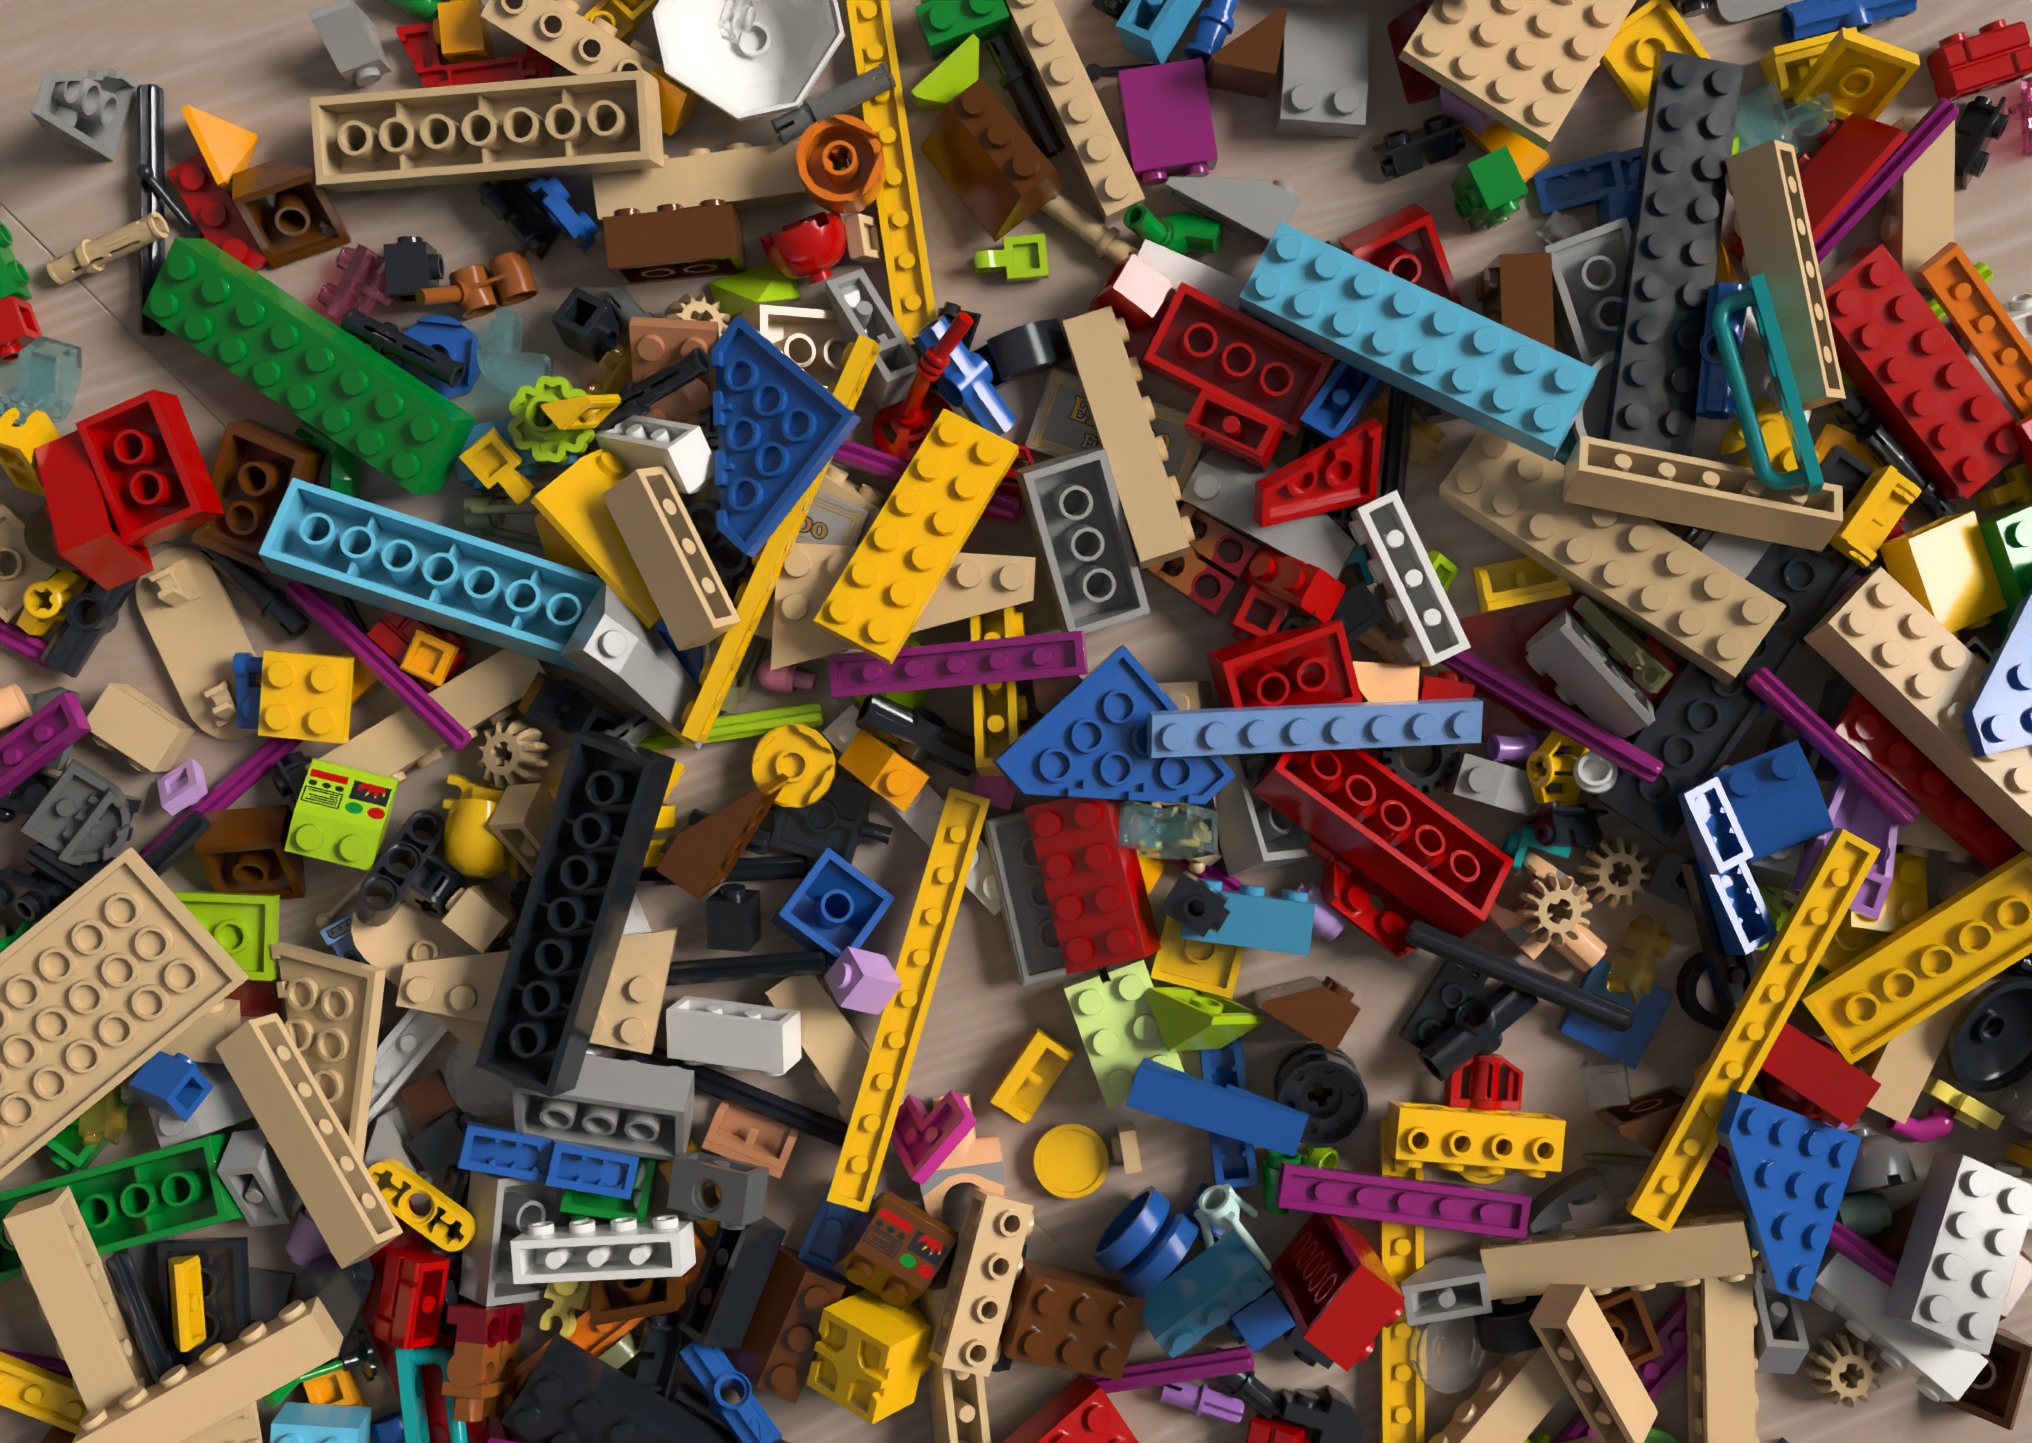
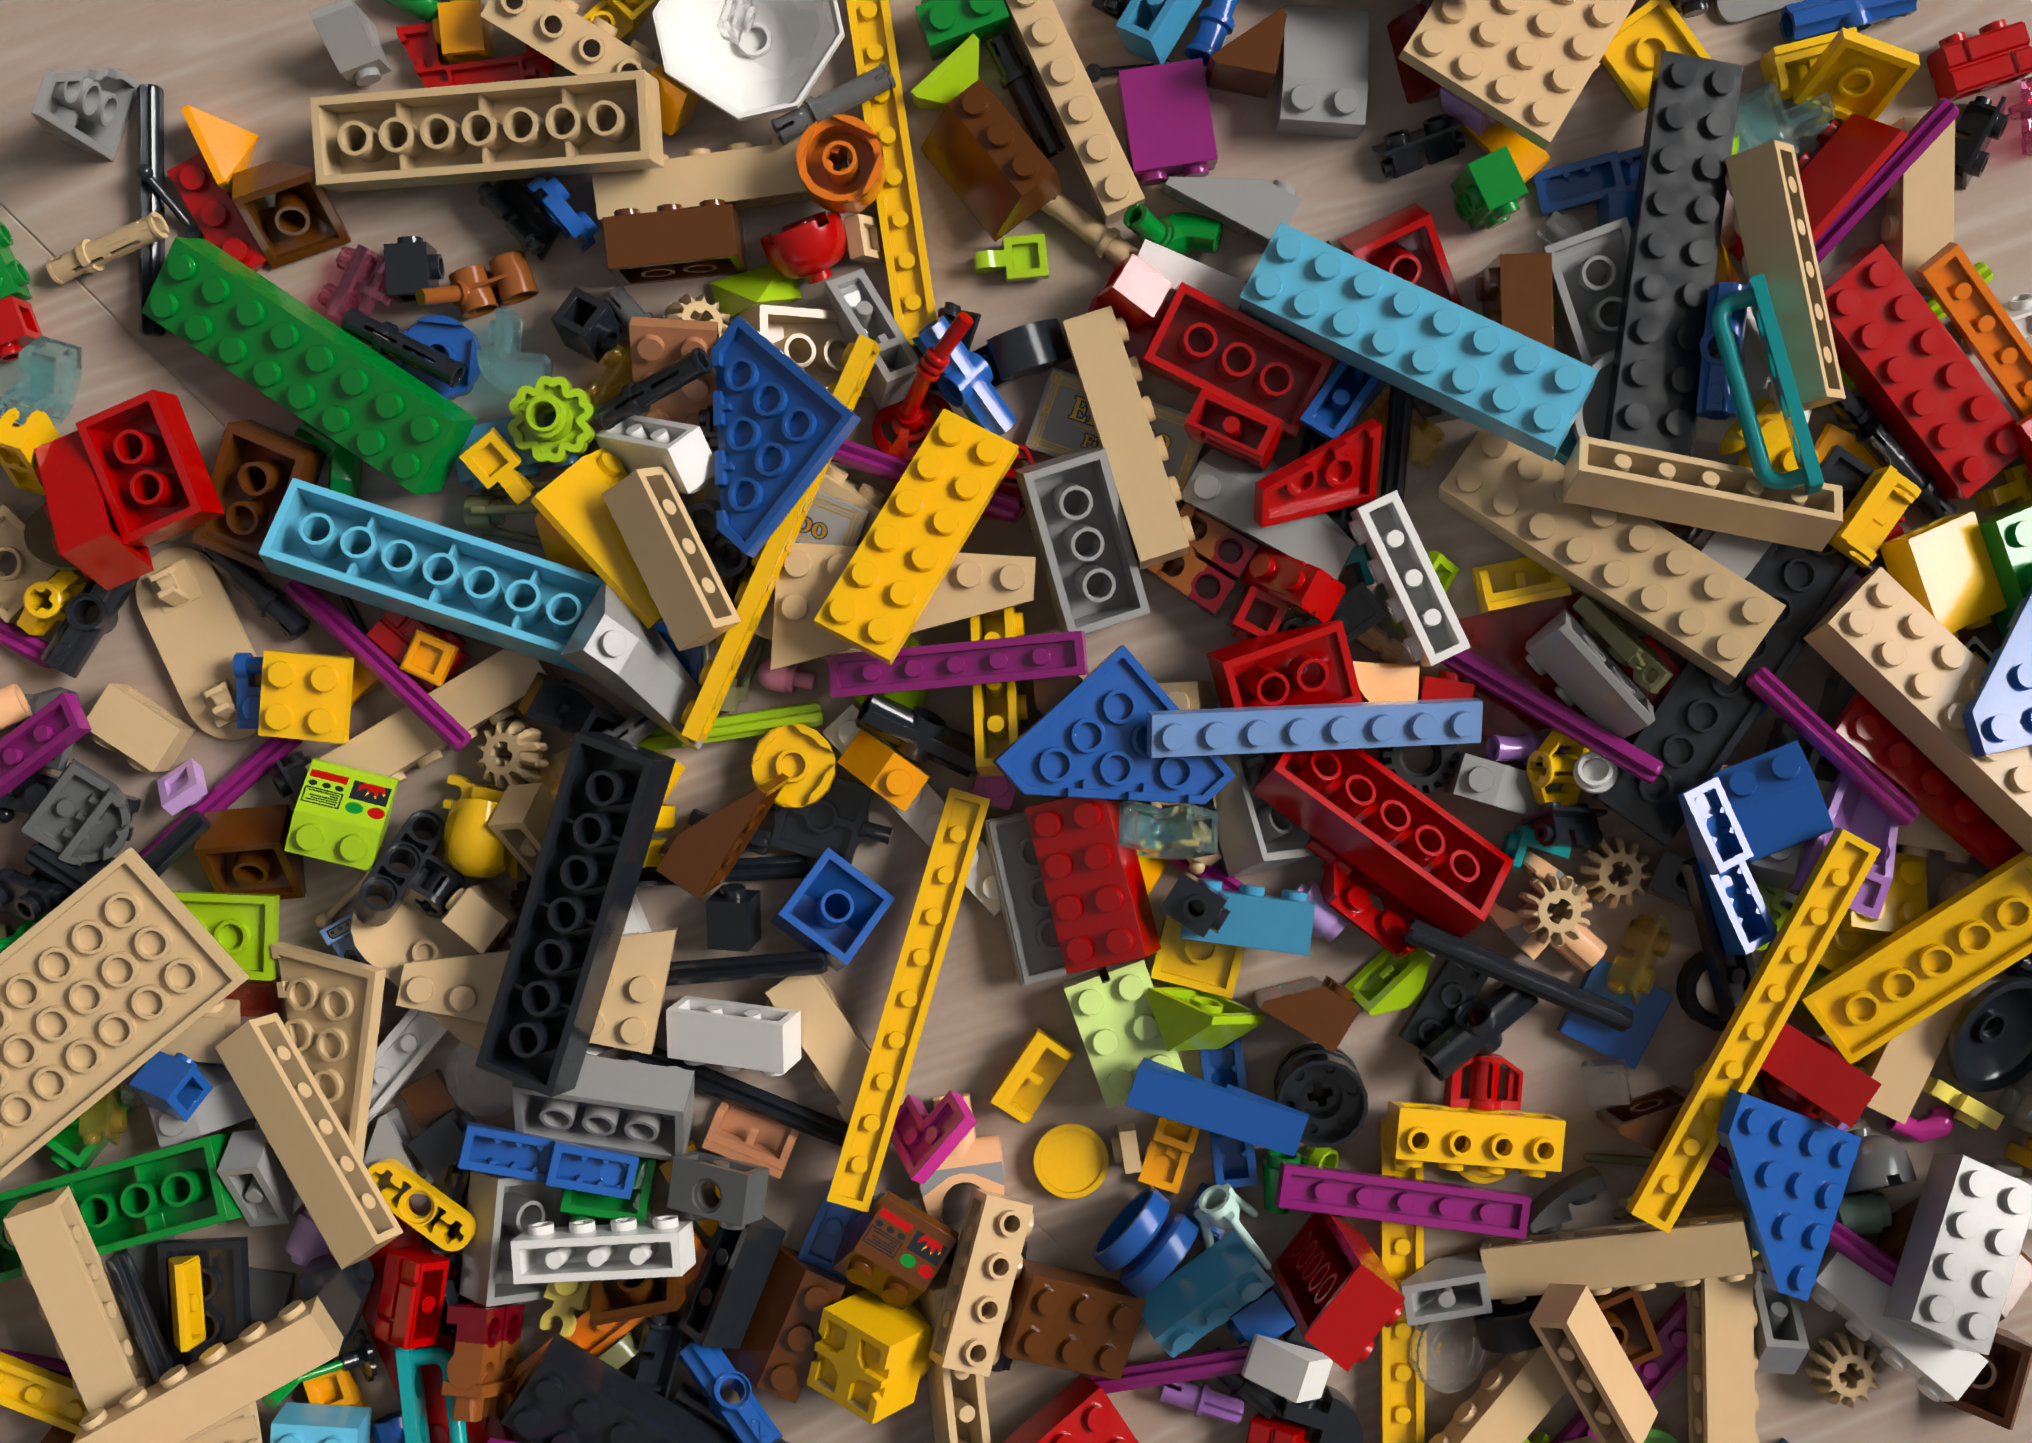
yellow slope [540,394,622,430] -> none
lavender brick [824,946,902,1015] -> none
none -> light orange slope [1136,1116,1200,1195]
none -> white slope [1241,1334,1333,1403]
none -> lime slope [1345,948,1433,1016]

